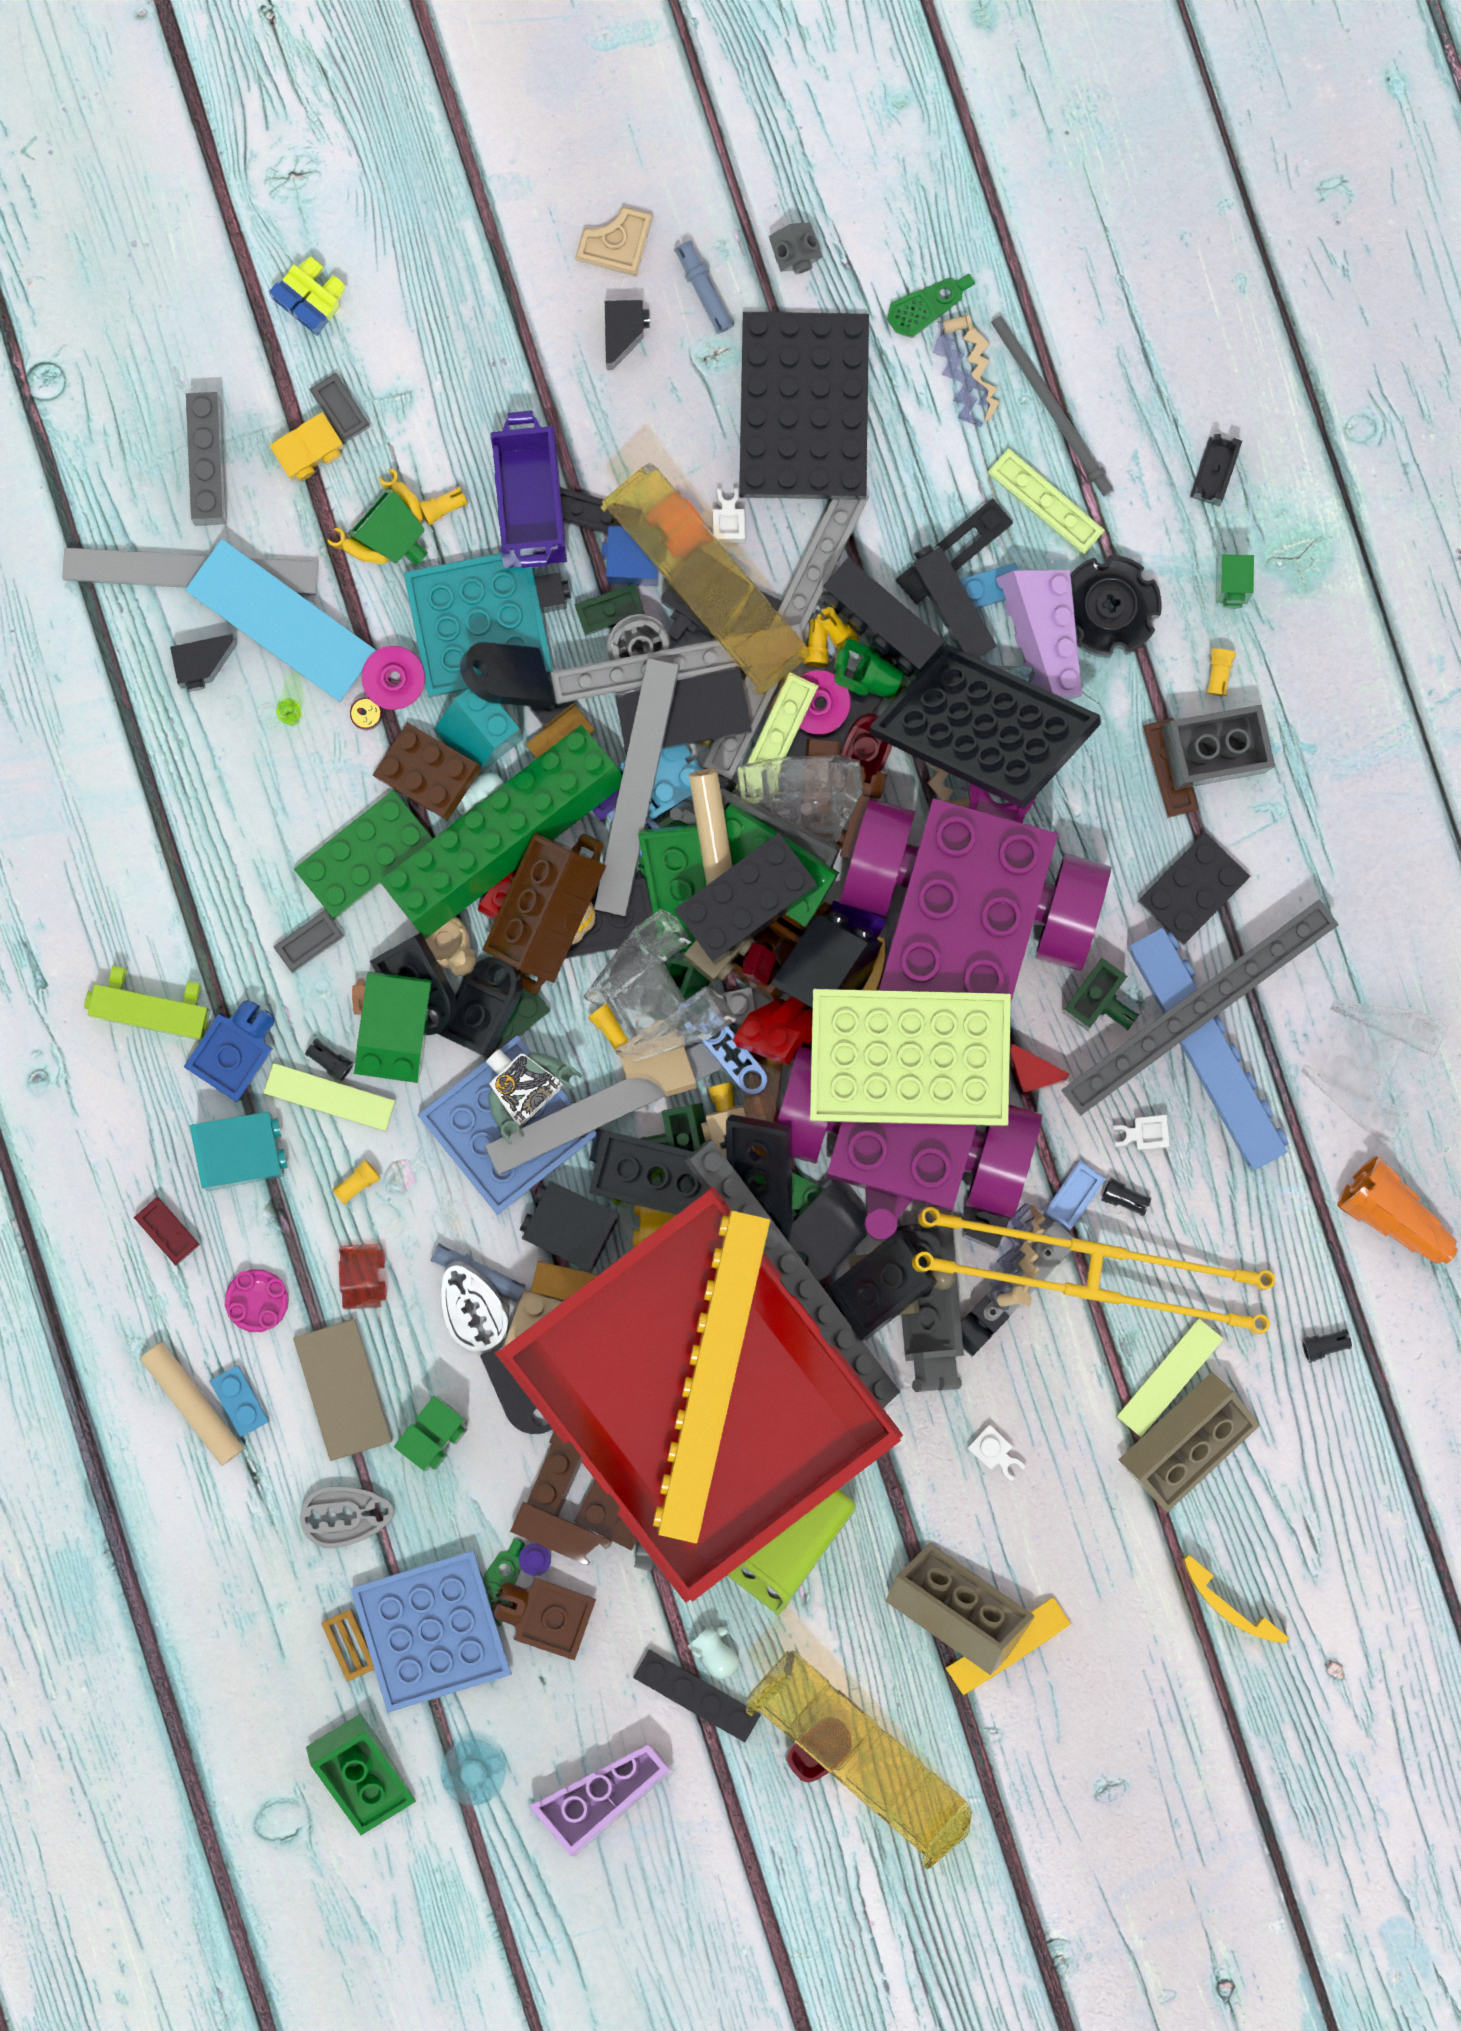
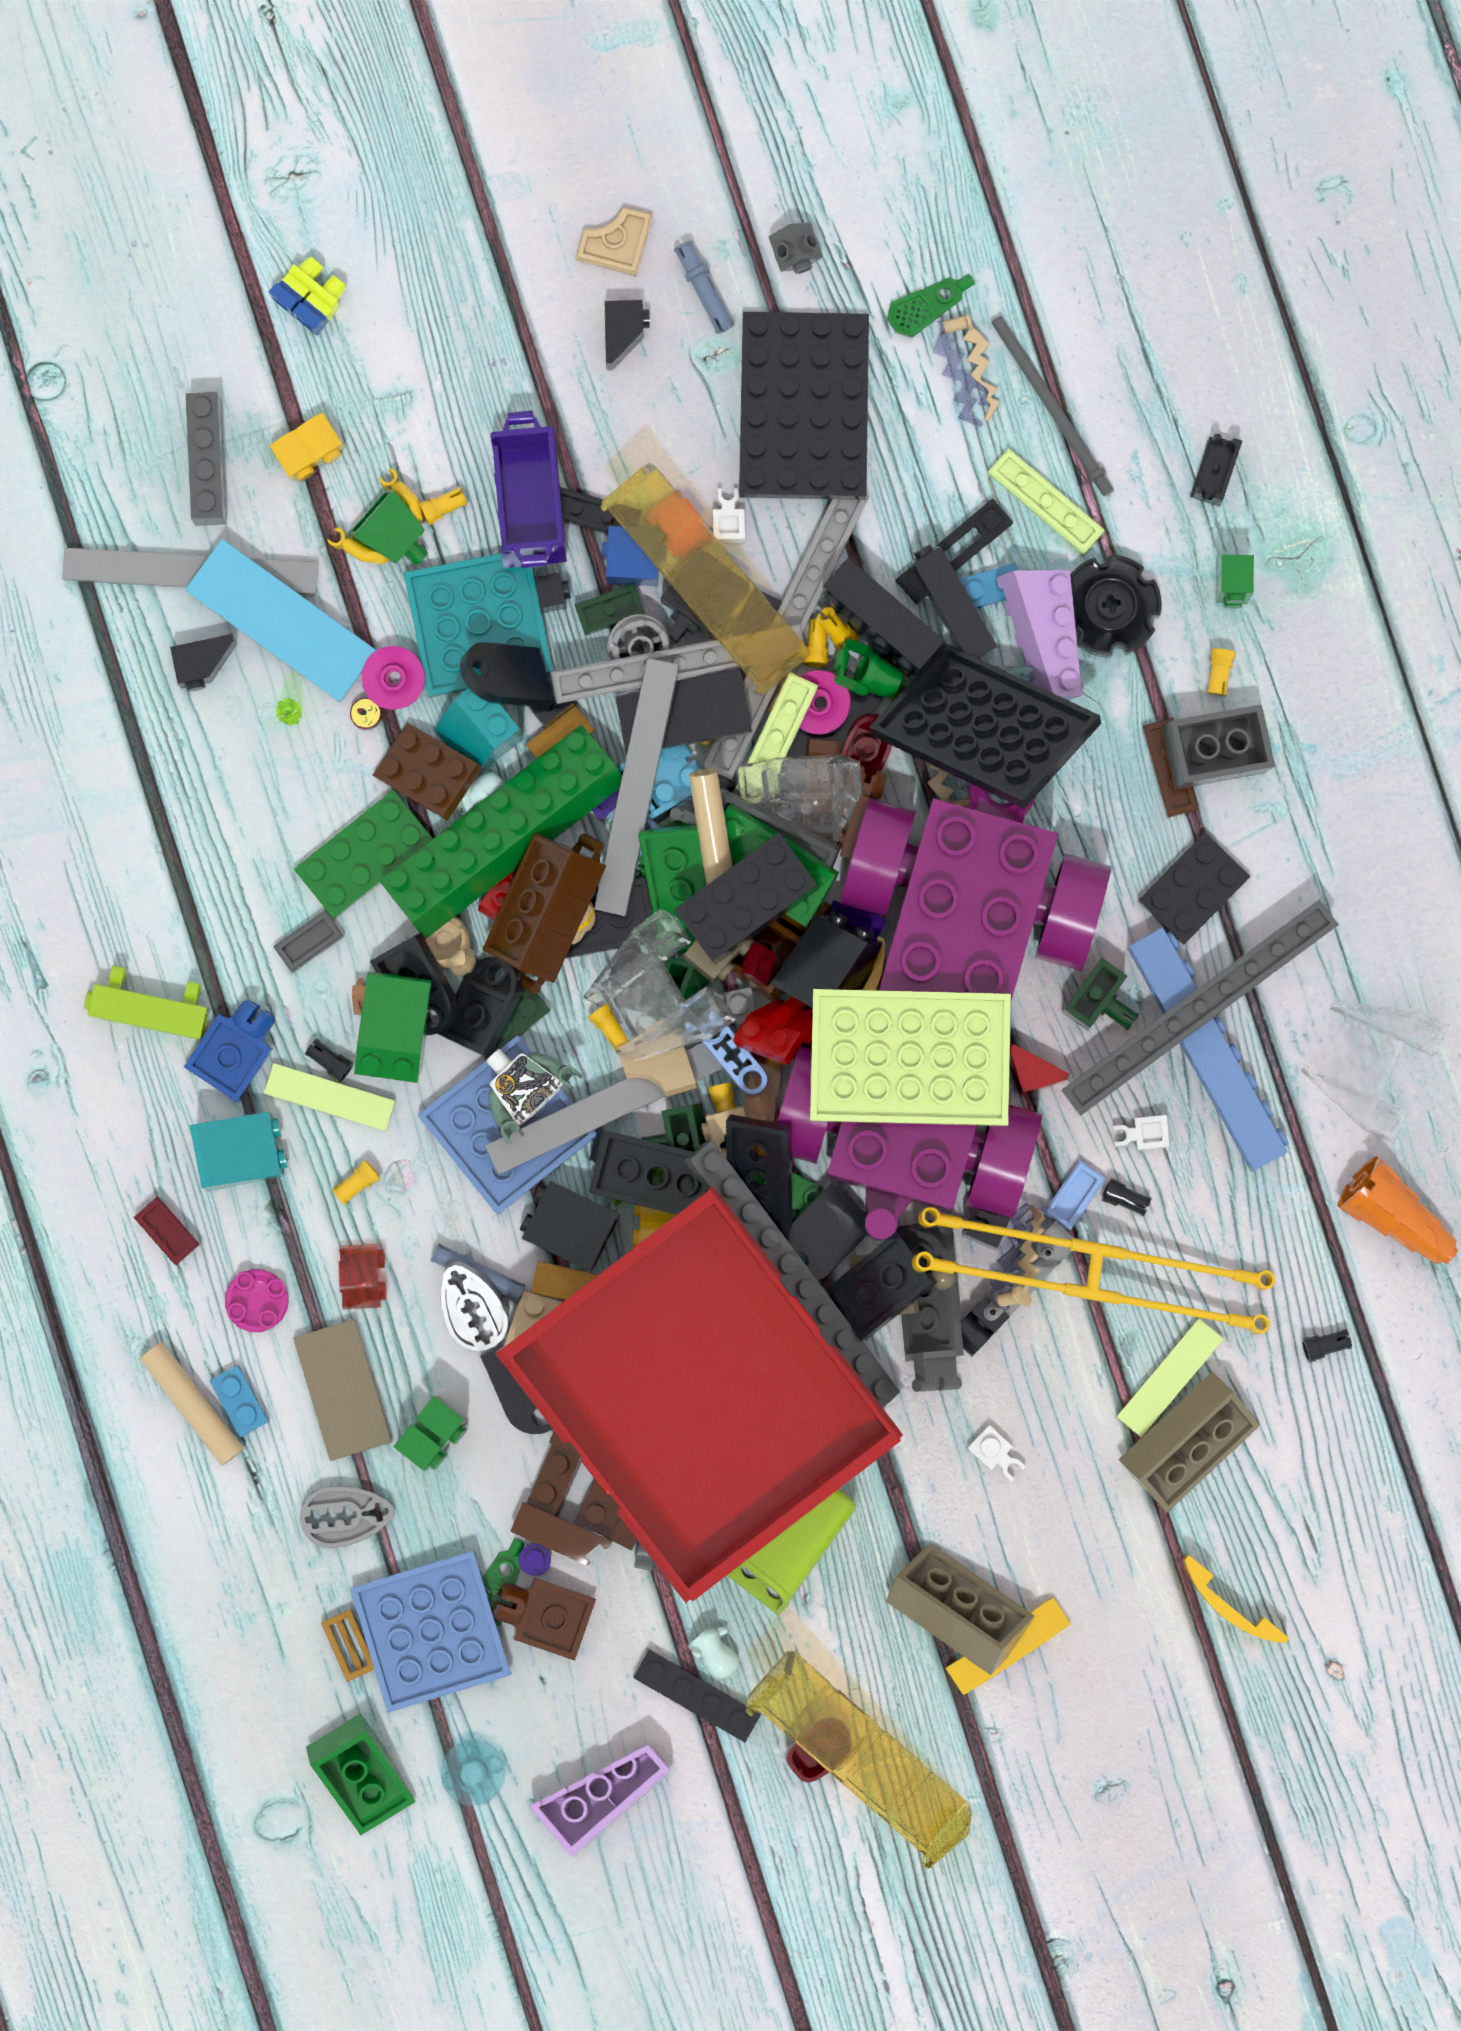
dark grey tile [309,372,371,444] -> none
yellow brick [653,1211,770,1543] -> none

